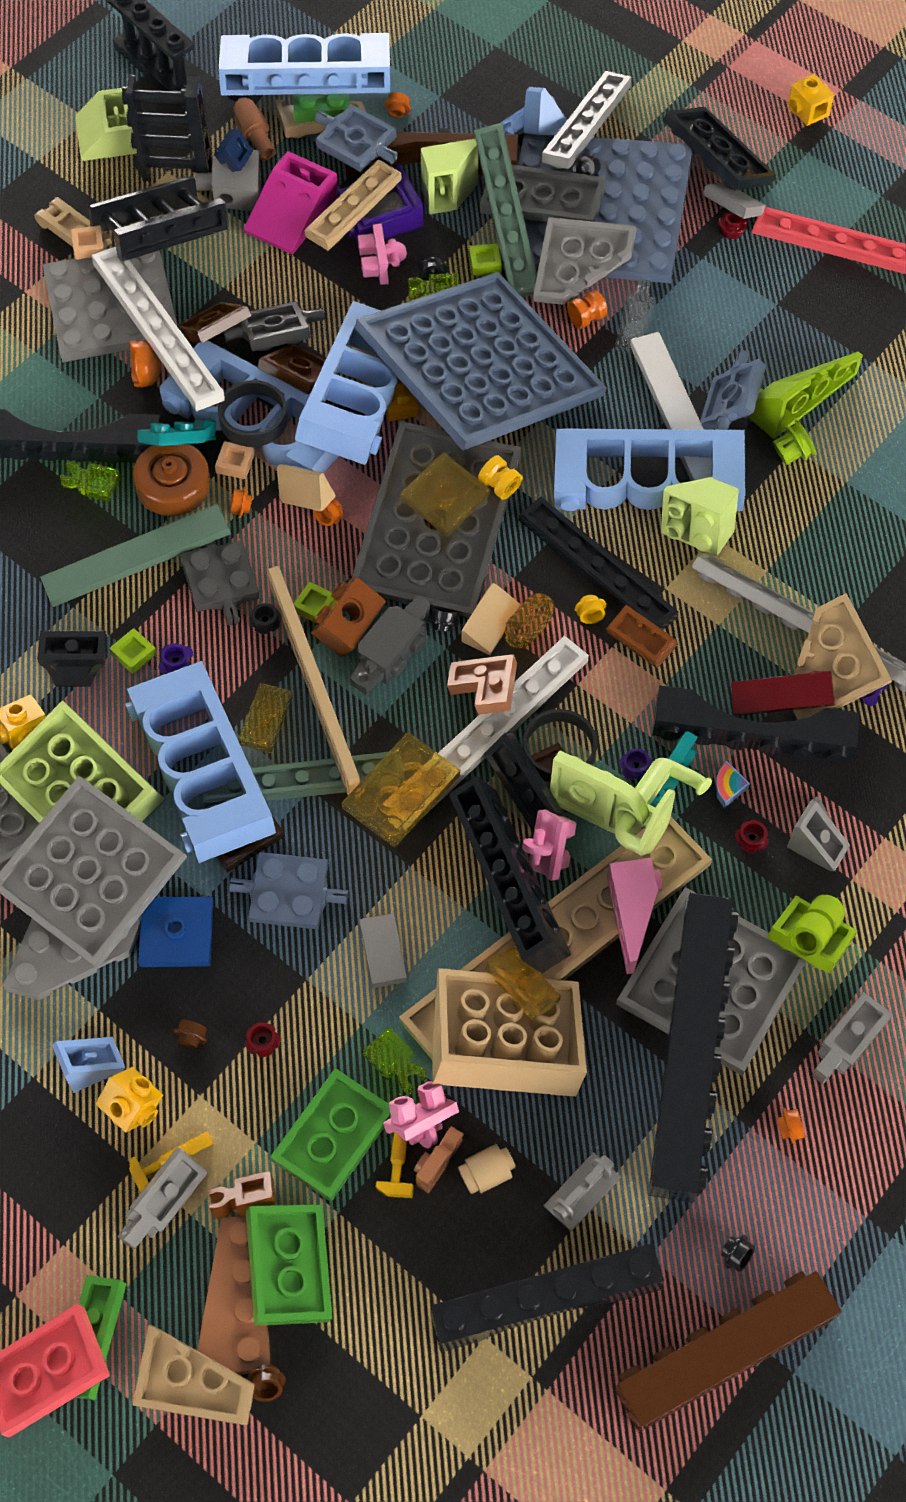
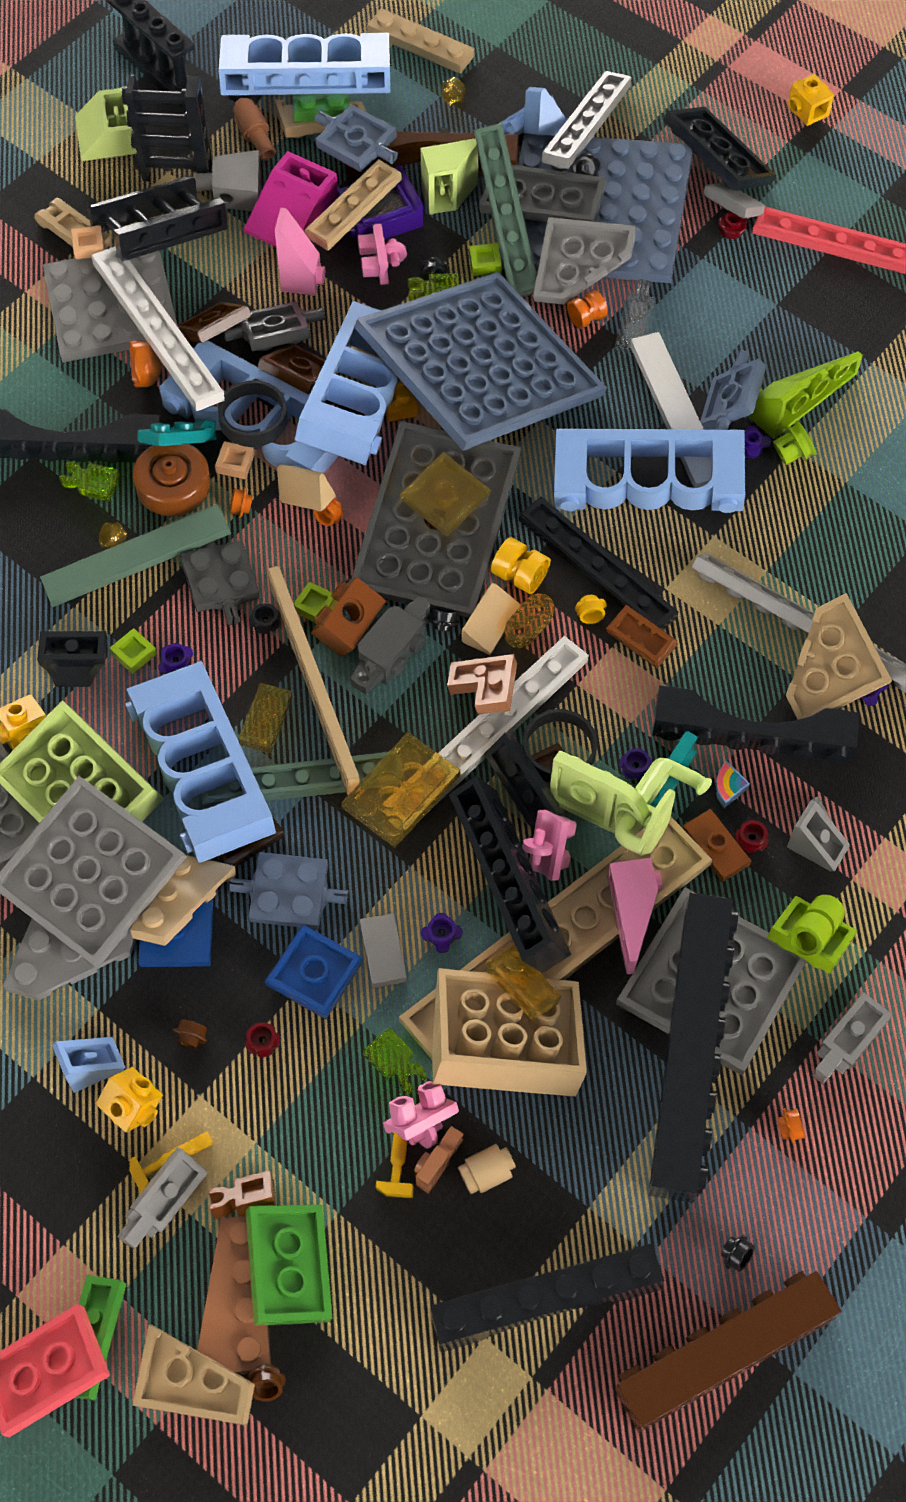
dark blue tile [214,128,253,172] -> none
bright green plate [270,1068,391,1202] -> none
orange plate [384,92,411,118] -> none
yellow wheel [478,455,523,500] -> none
light grey hinge [544,1152,621,1232] -> none
yellowish green slope [661,477,739,556] -> none
dark red tile [731,671,835,716] -> none
none -> clear yellow plate [99,522,127,549]
none -> tan wing [130,855,236,946]
none -> blue plate [265,924,363,1019]
none -> bright pink slope [275,208,325,296]
none -> tan plate [367,8,474,74]
none -> dark purple plate [421,913,463,953]
none -> clear yellow plate [440,77,466,104]
none -> yellow wheel [491,537,551,594]
none -> dark orange plate [682,809,751,883]
none -> dark purple plate [744,426,771,458]

